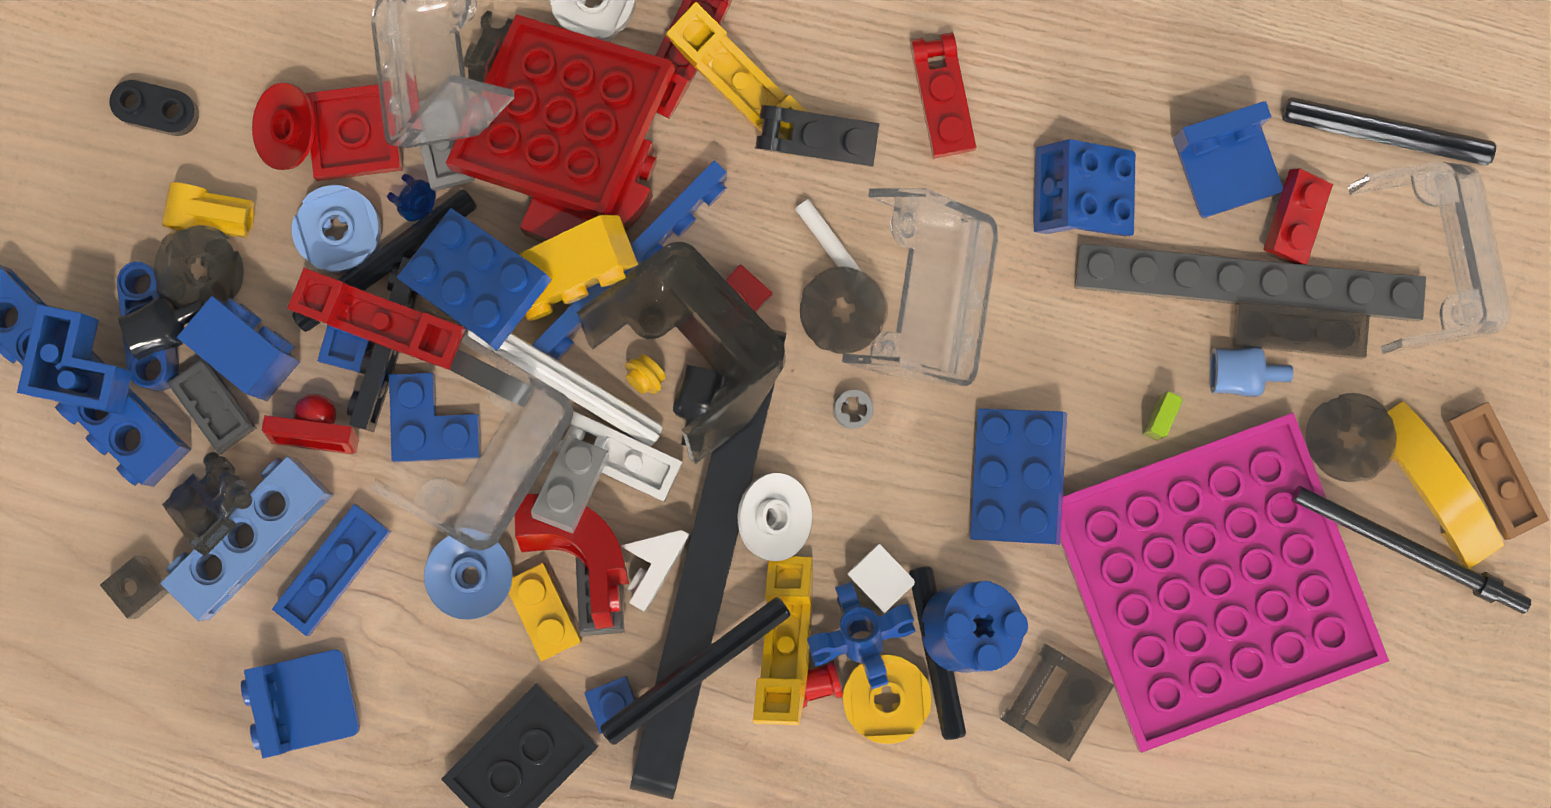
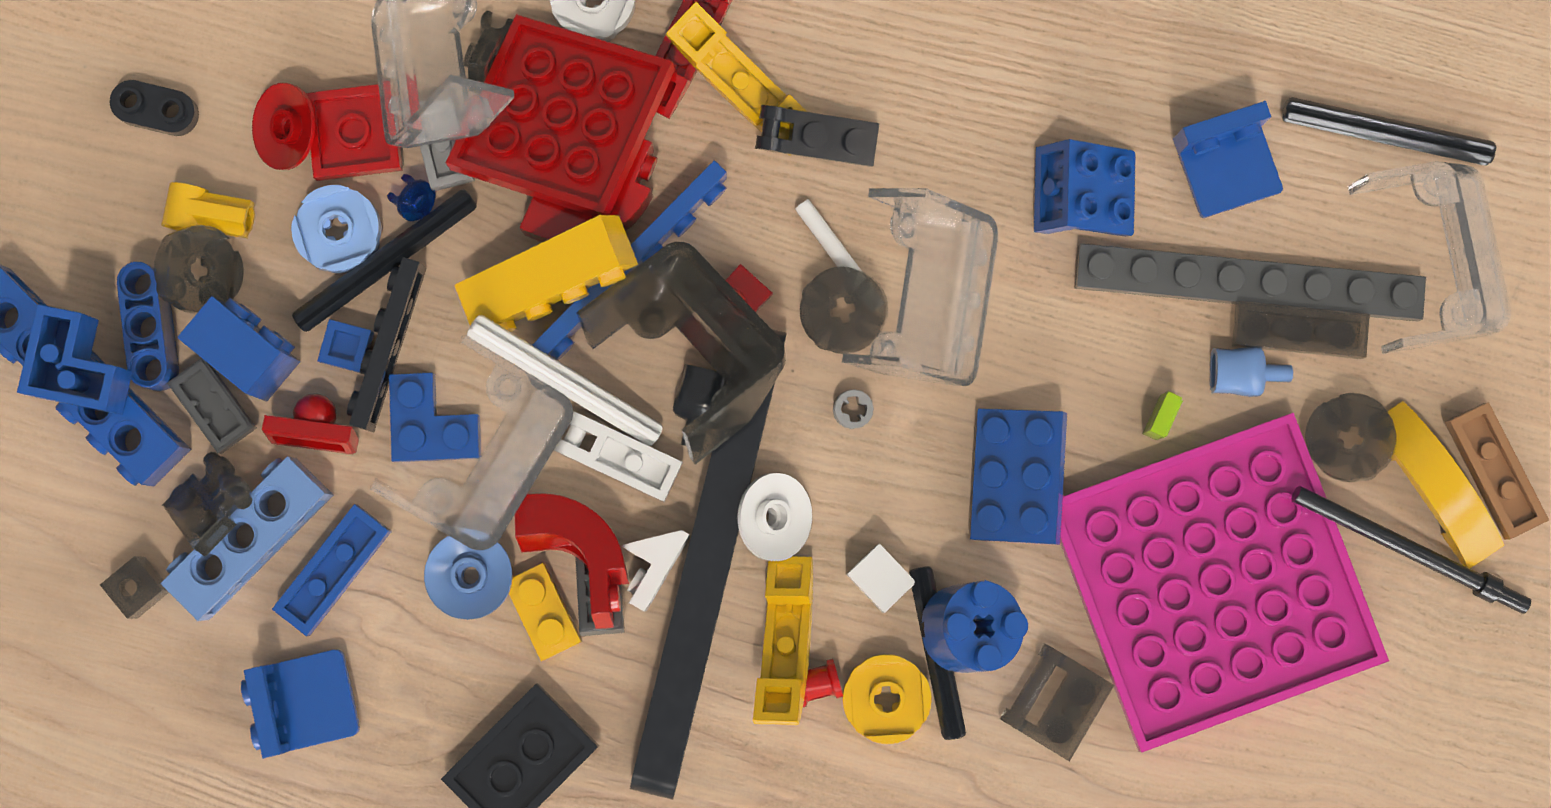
black piece [118,297,204,360] -> none
red slope [287,267,466,370] -> none
blue plate [397,208,552,351] -> none
dark grey beam [450,349,535,408] -> none
light grey plate [531,435,609,534] -> none
blue plate [584,676,636,734] -> none
black axle [600,597,790,745] -> none
yellow plate [625,354,666,395] -> none
blue pin [807,582,915,689] -> none
red plate [910,32,977,159] -> none
red plate [1263,168,1333,265] -> none

